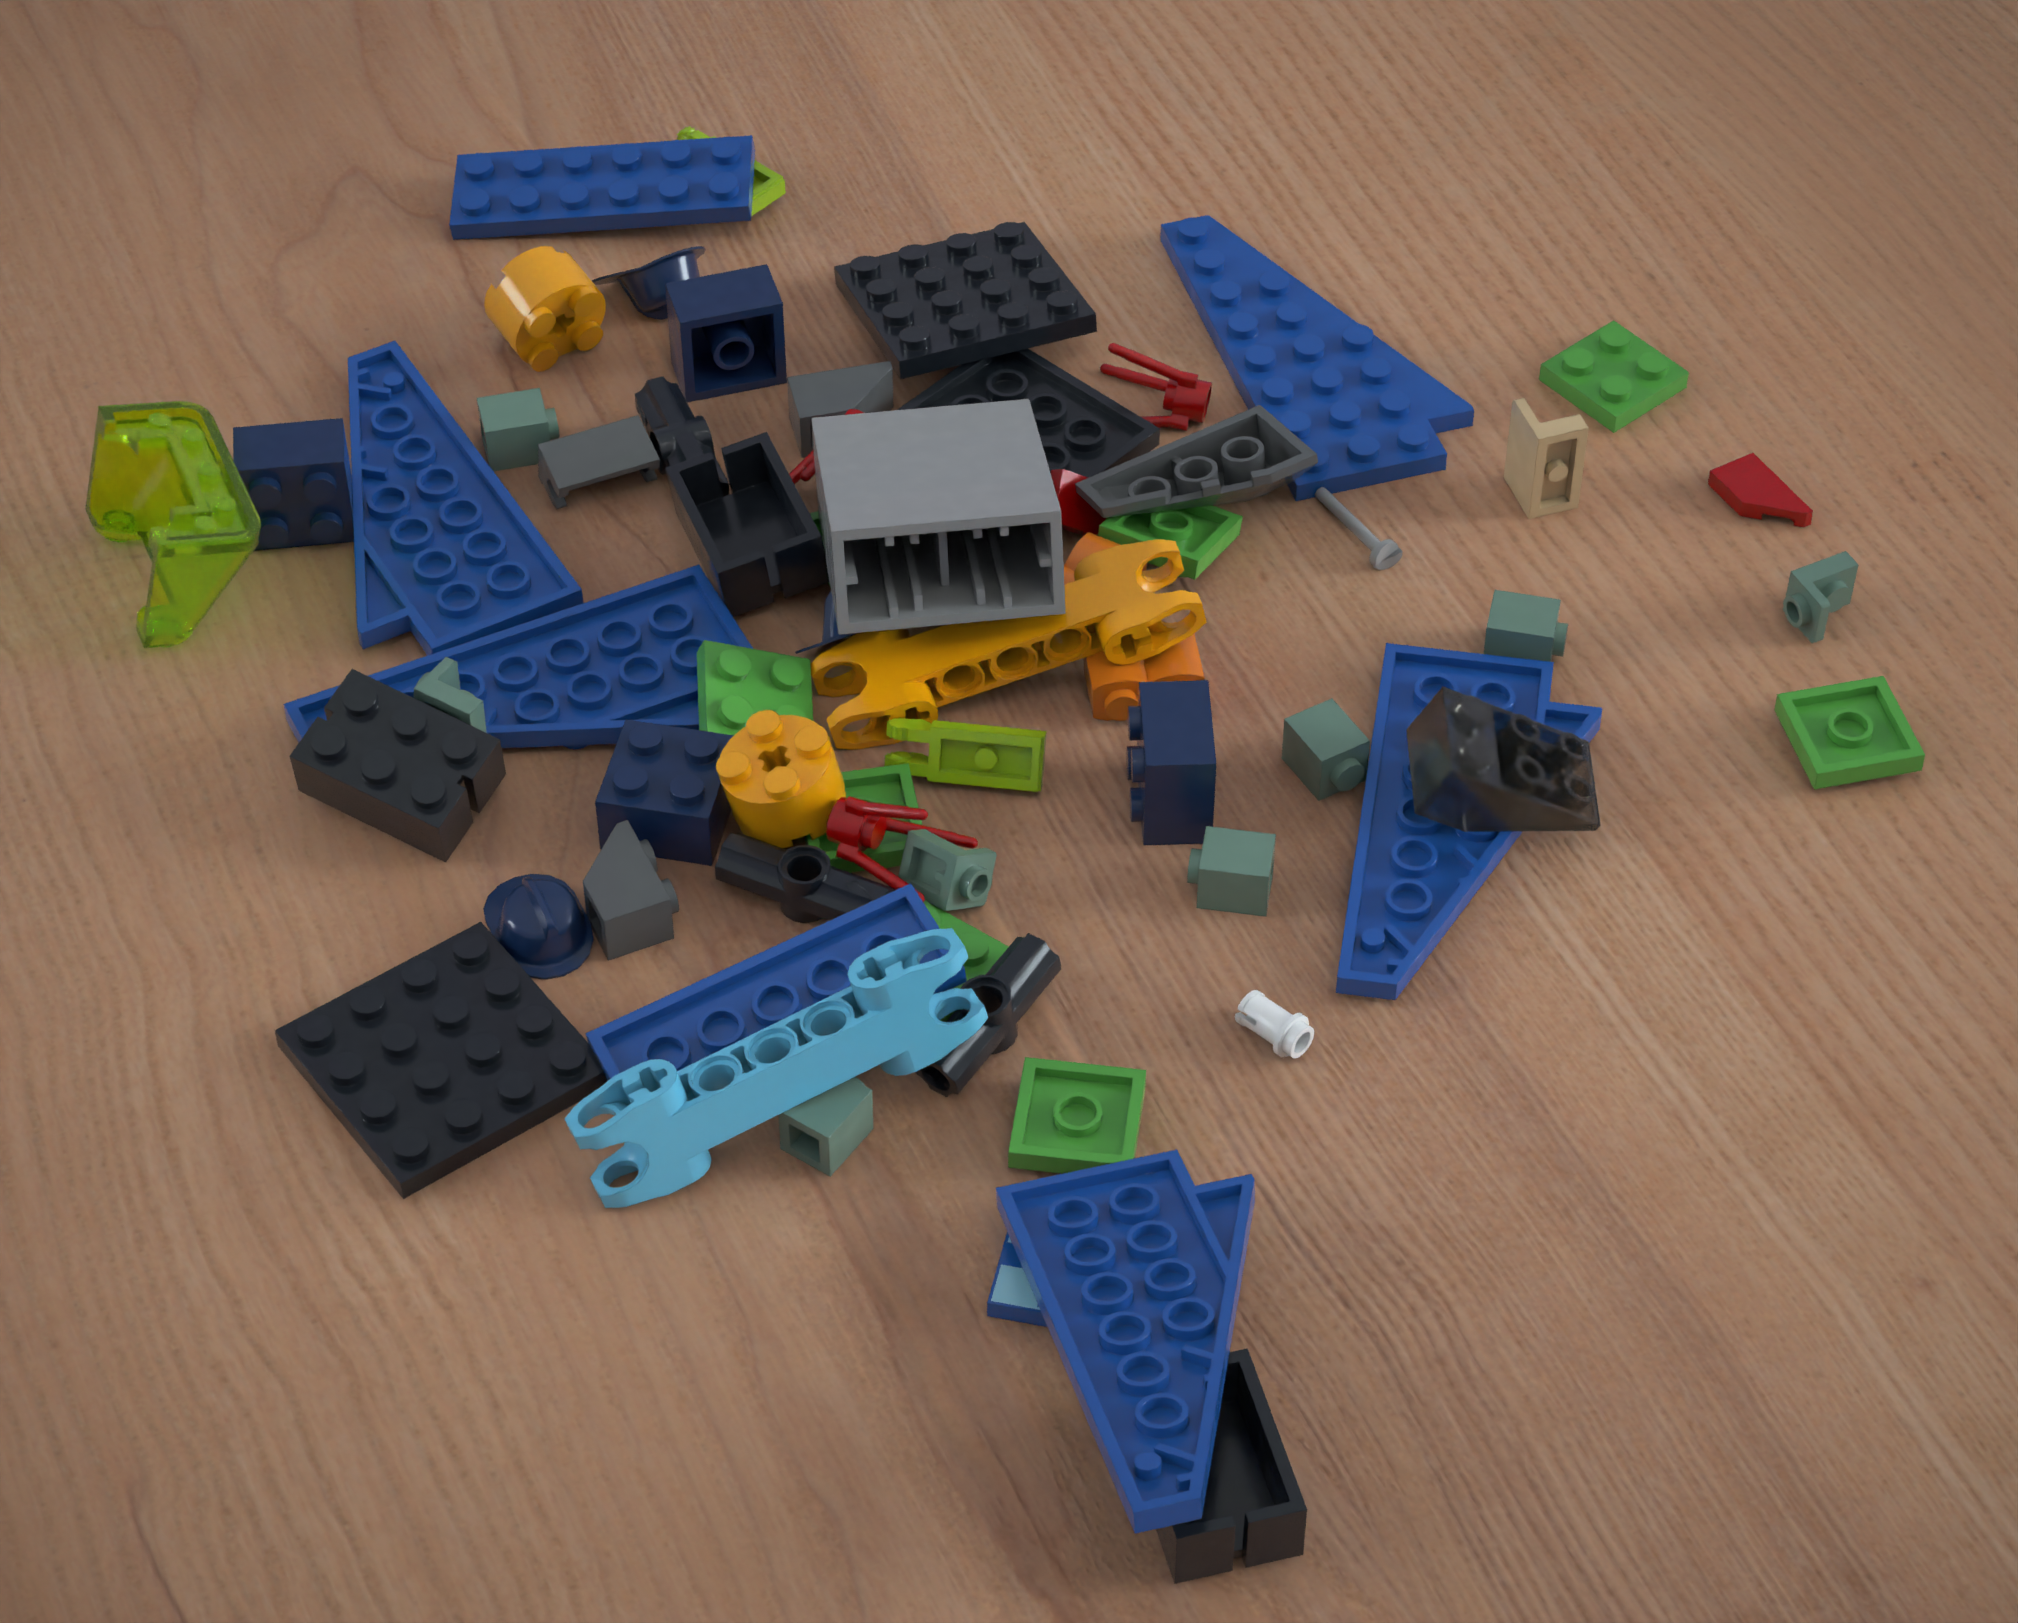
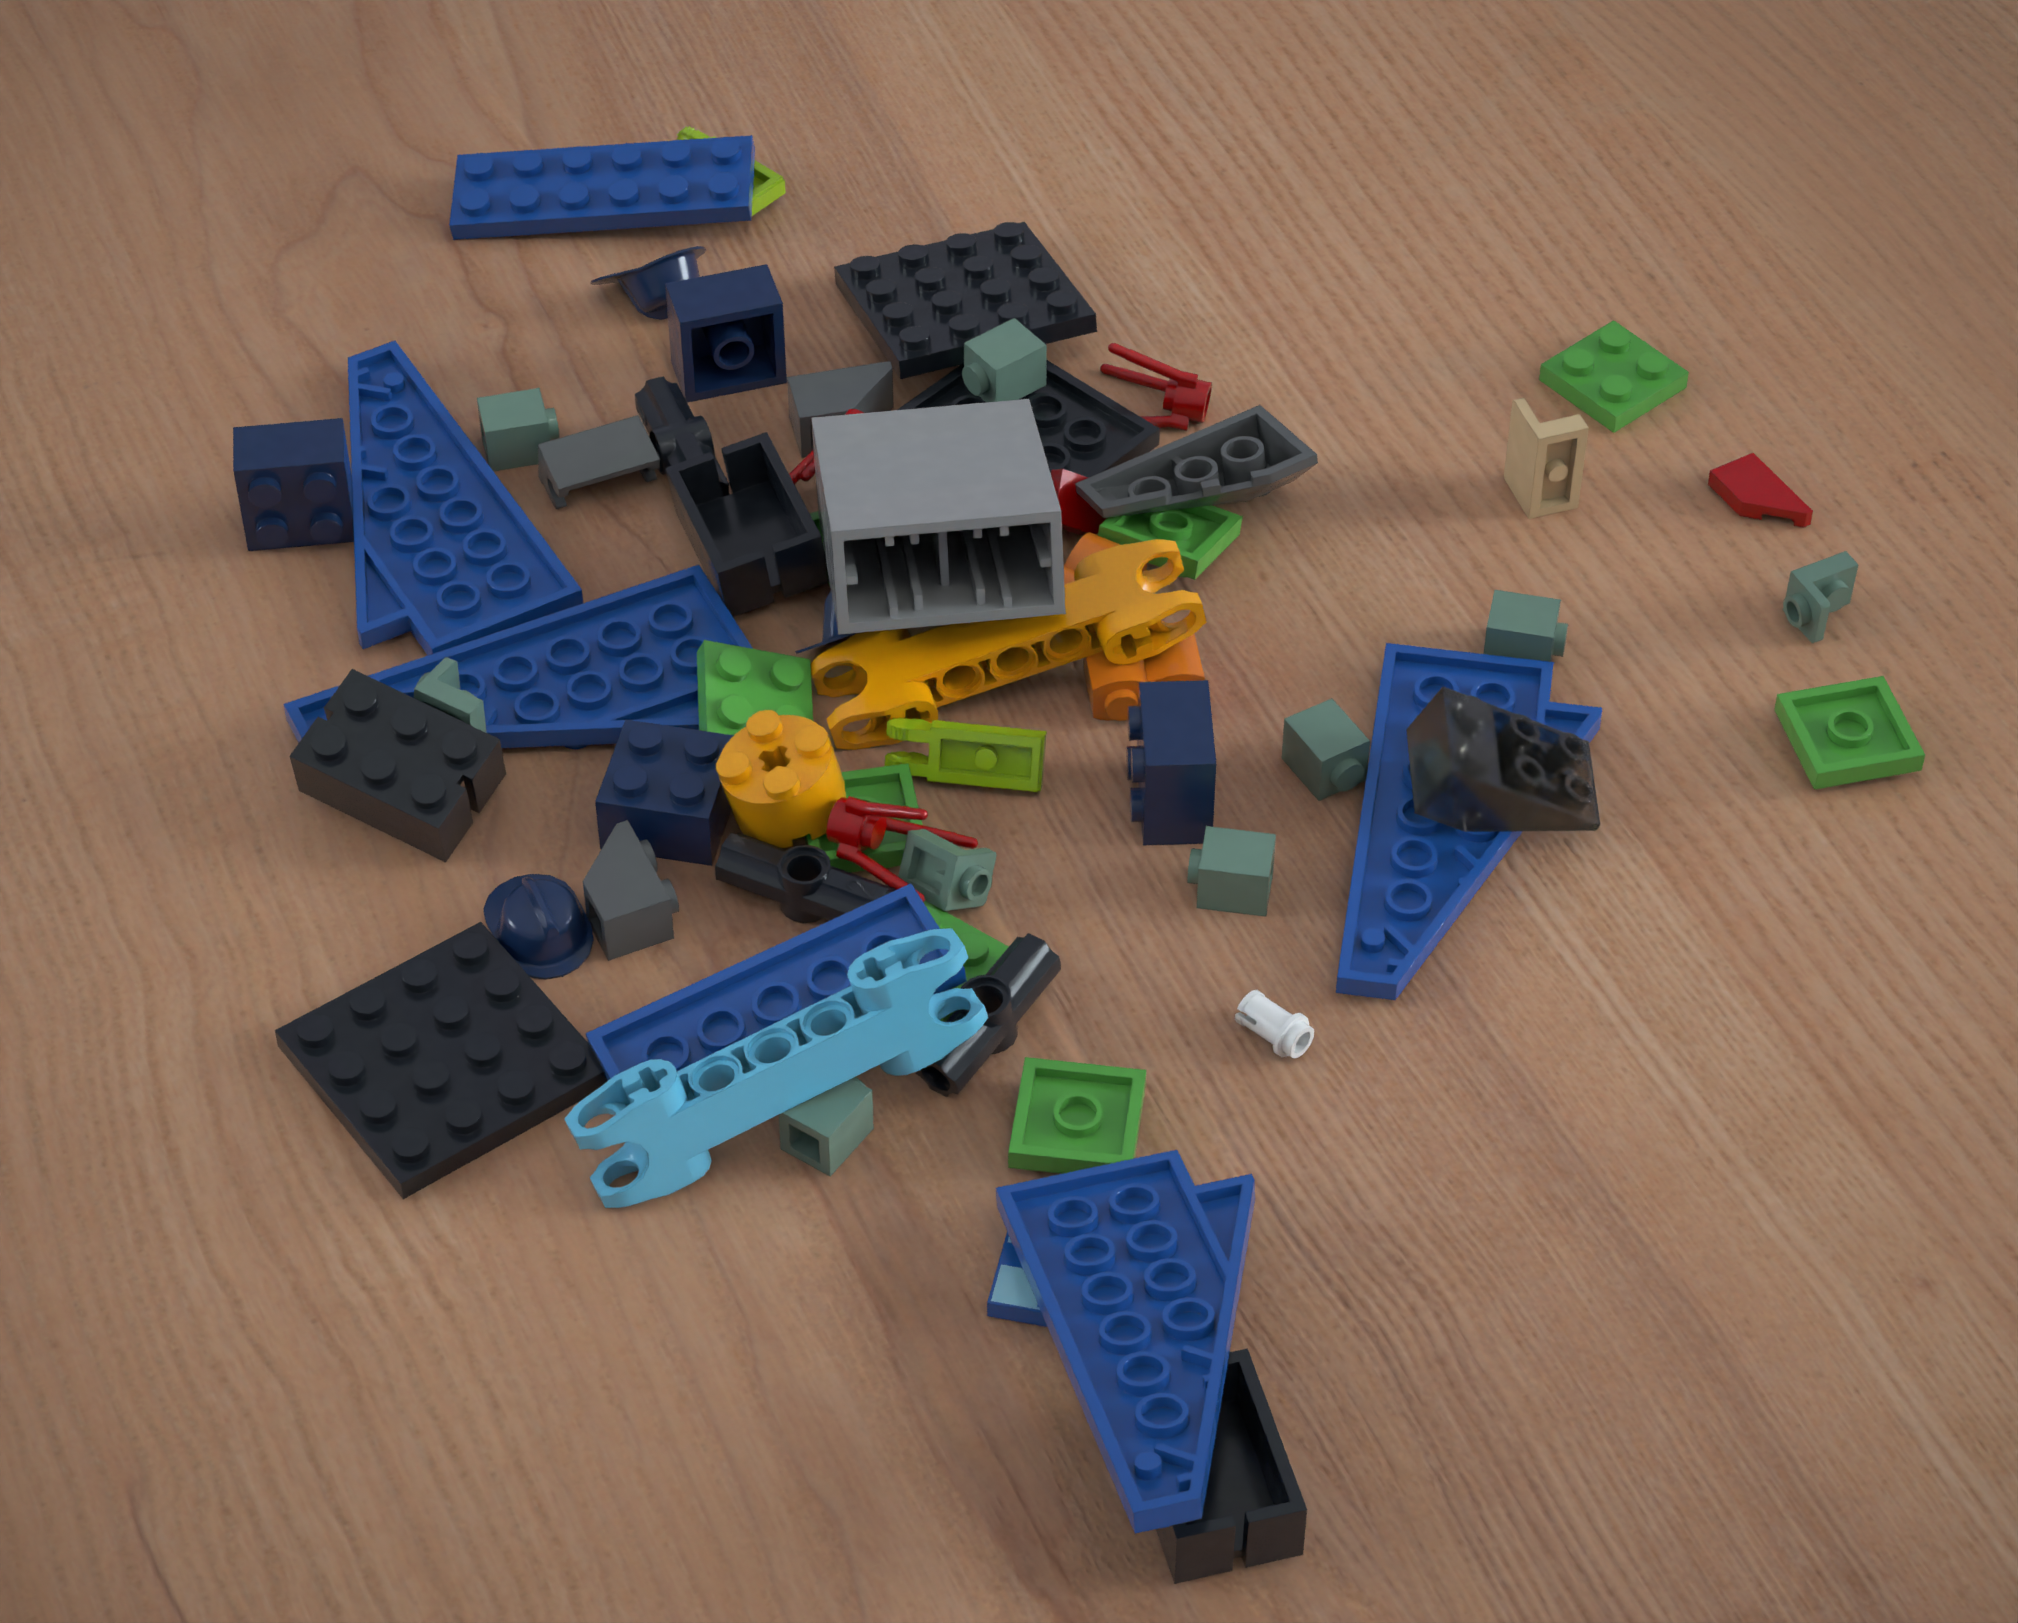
clear neon green windscreen [85,401,261,648] -> none
light orange brick [484,246,606,372] -> none
blue wing [1160,215,1474,501] -> none
light grey piece [1315,487,1402,570] -> none
none -> sand green brick [962,318,1047,402]

